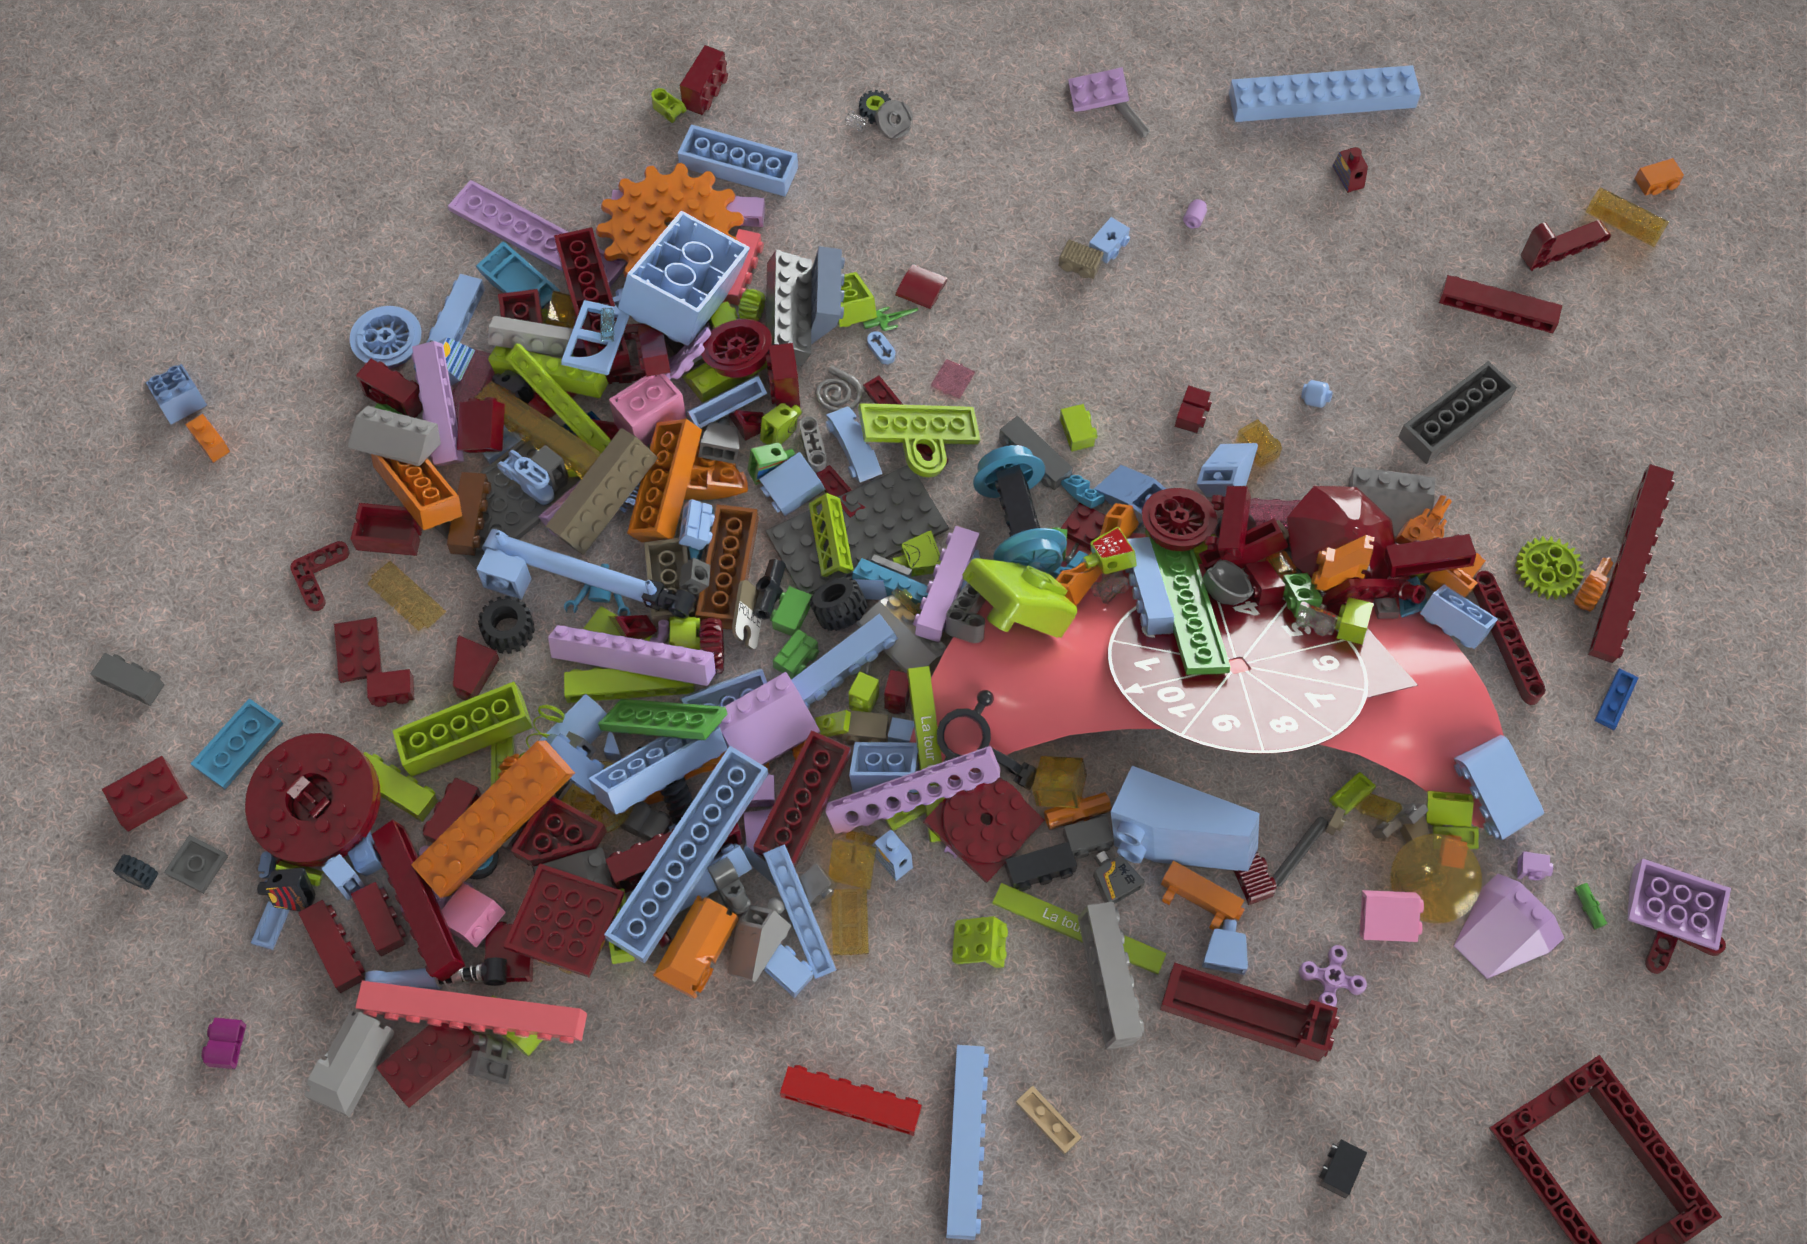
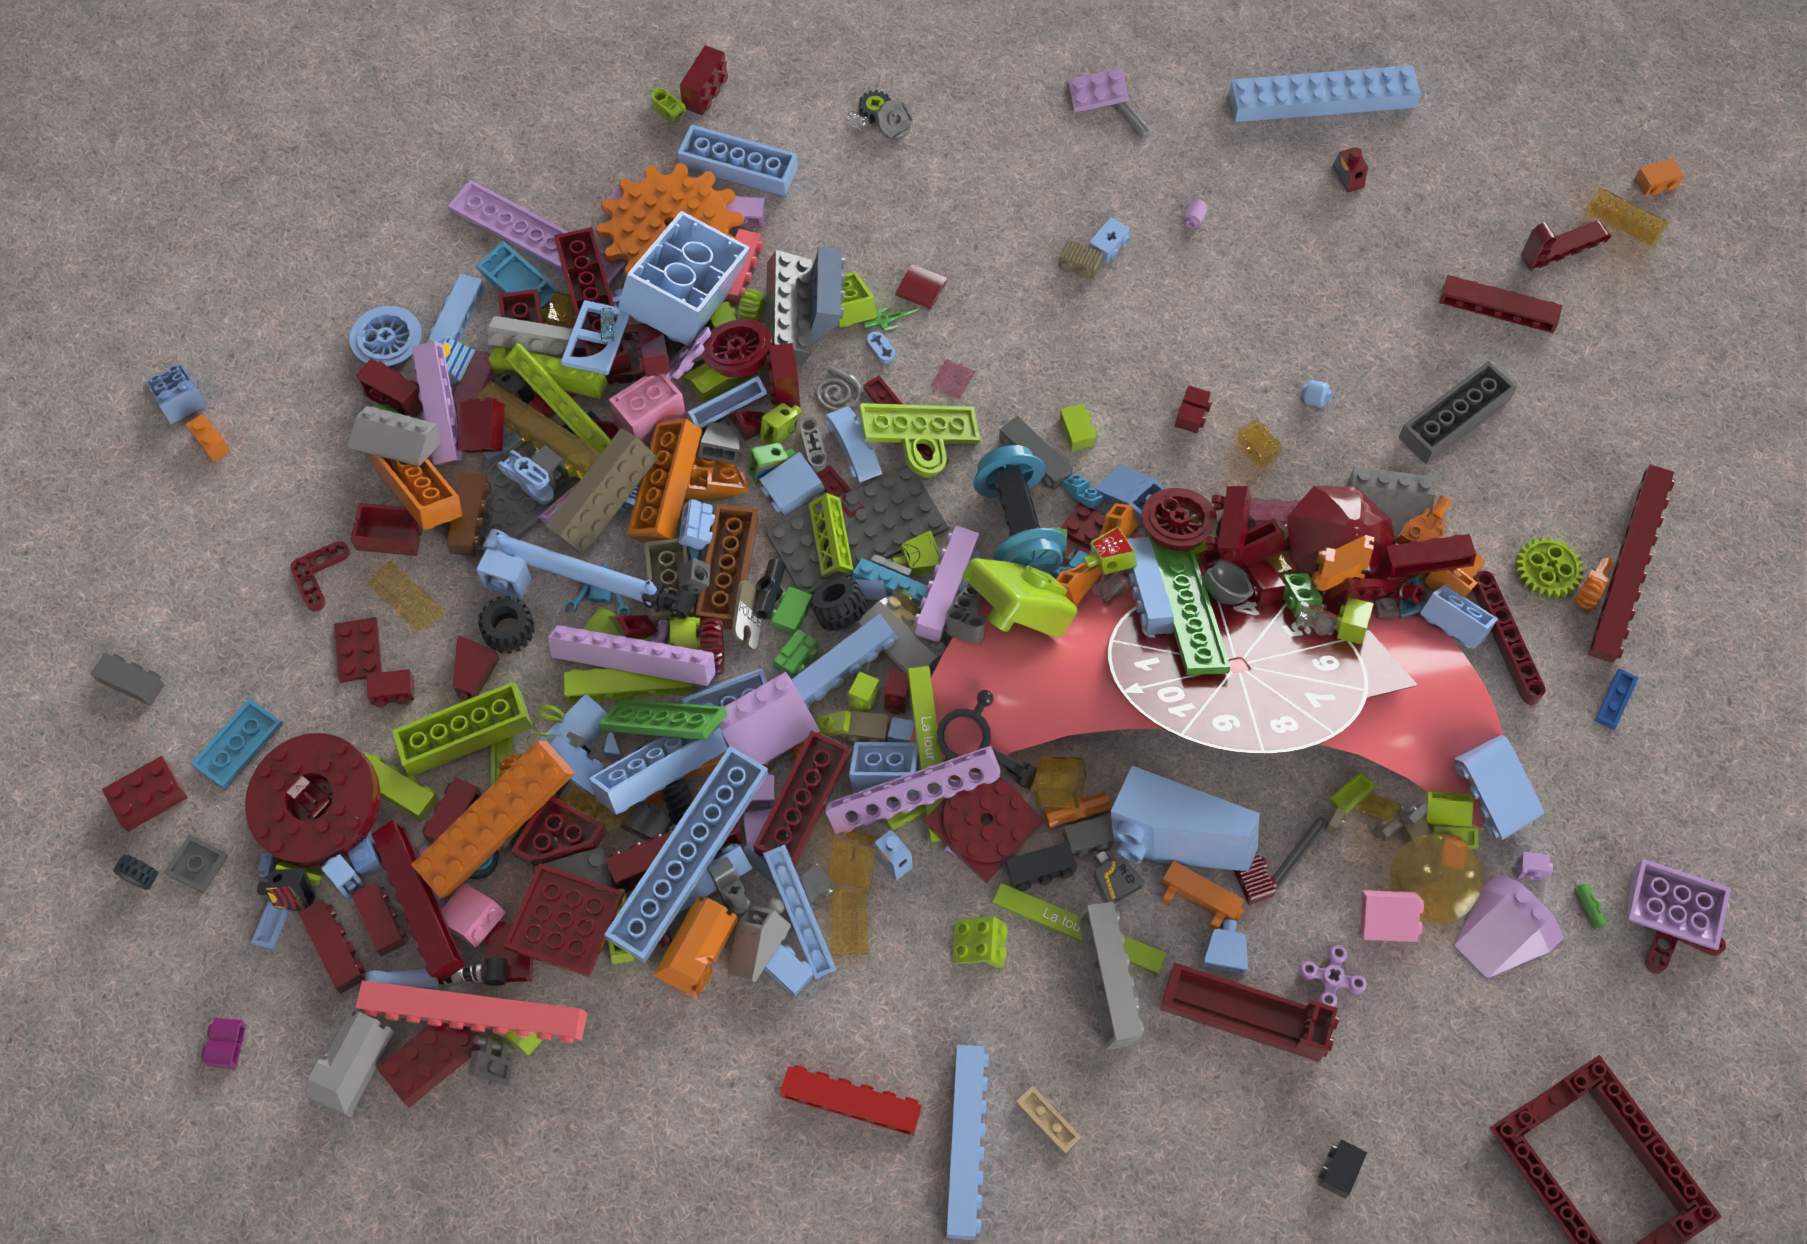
light blue slope [1197,443,1258,497] -> none

